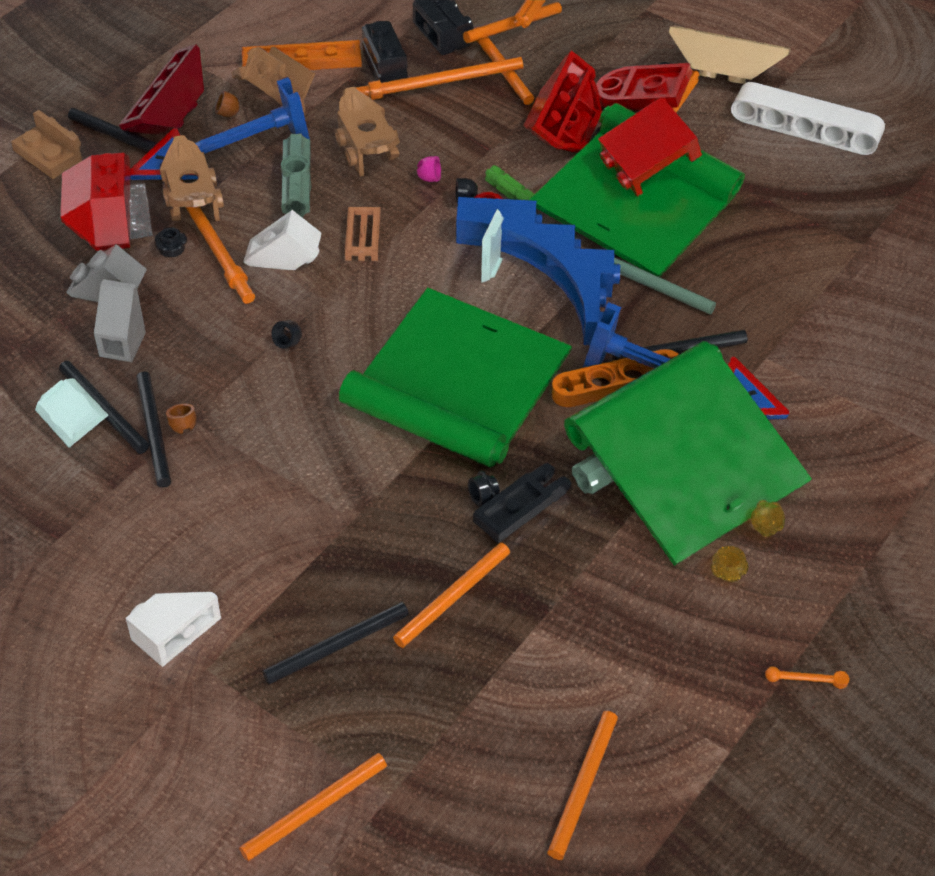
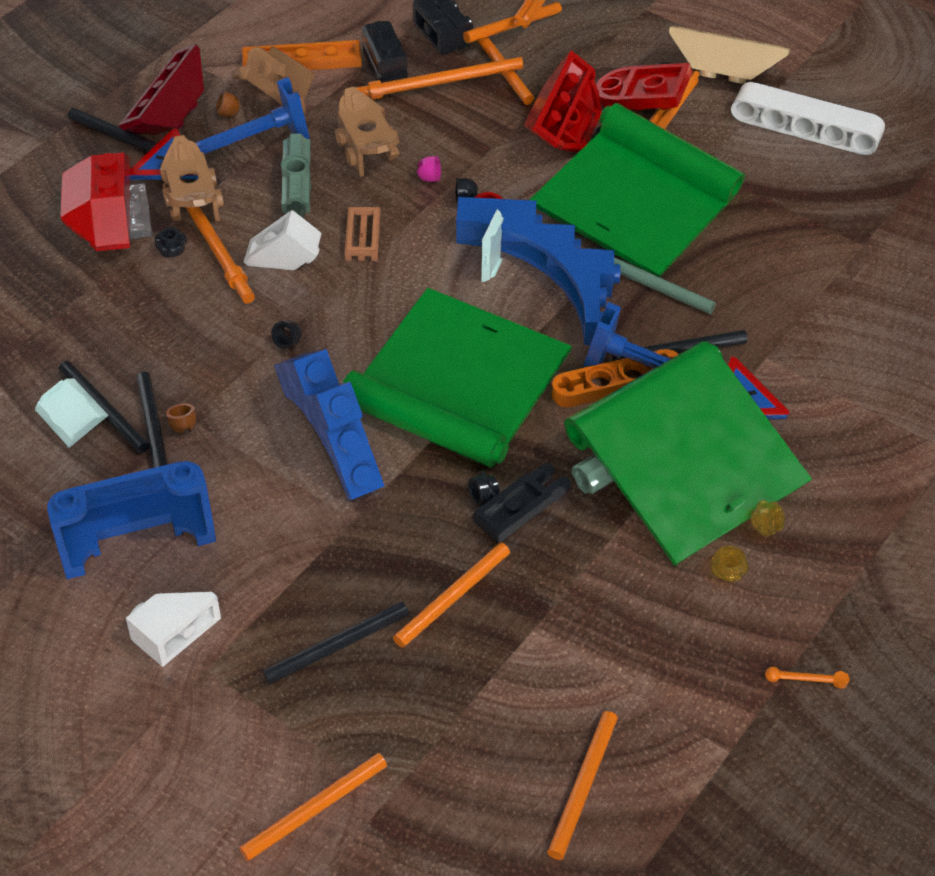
medium nougat bracket [11,110,82,179] -> none
light grey slope [66,244,147,302] -> none
light grey slope [94,279,146,362] -> none
bright green axle [485,165,534,200] -> none
red panel [598,97,702,197] -> none
none -> blue windscreen [47,461,217,579]
none -> blue arch [274,349,385,500]

